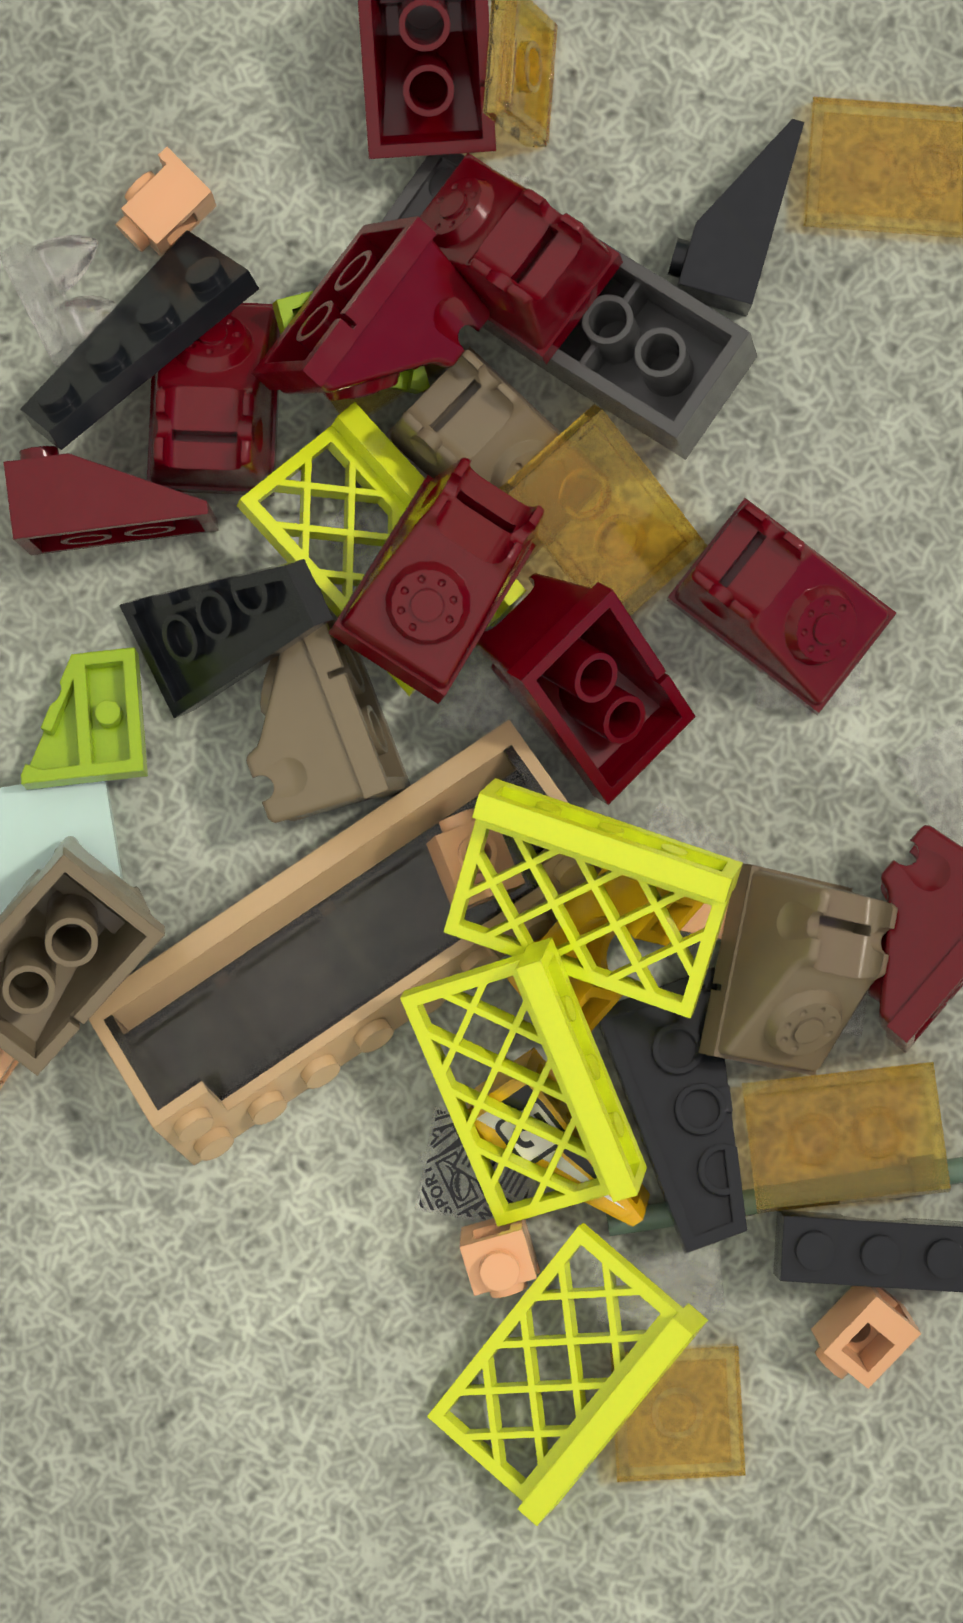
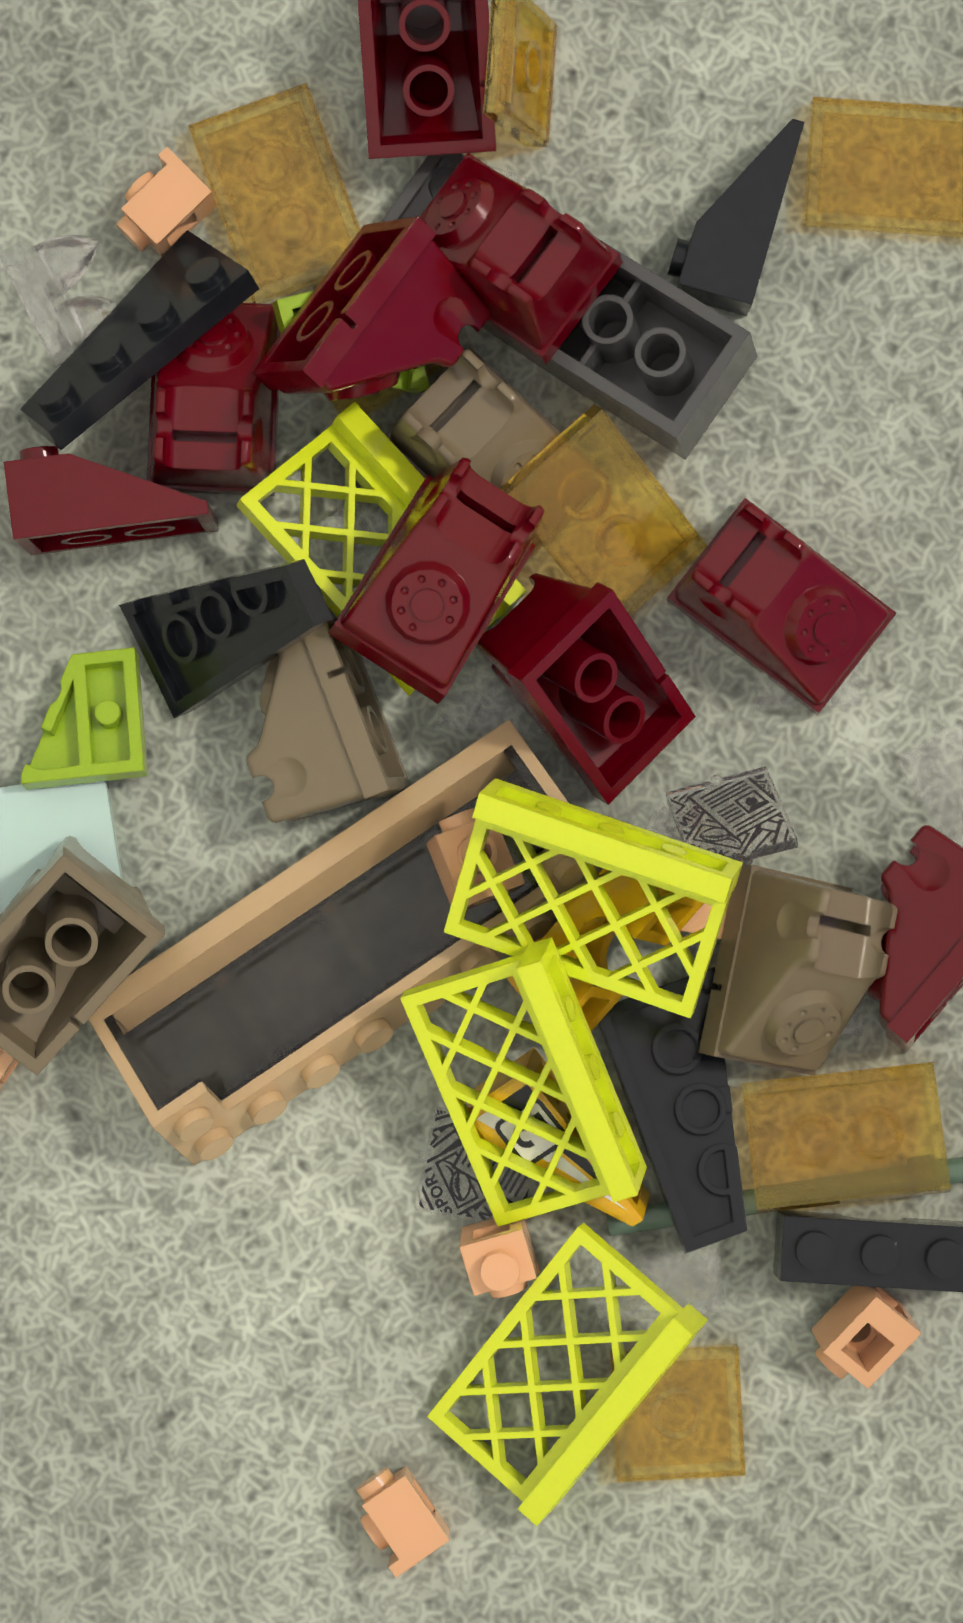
none -> clear yellow tile [188,83,360,303]
none -> light nougat brick [356,1466,450,1578]
none -> clear piece [665,766,798,865]

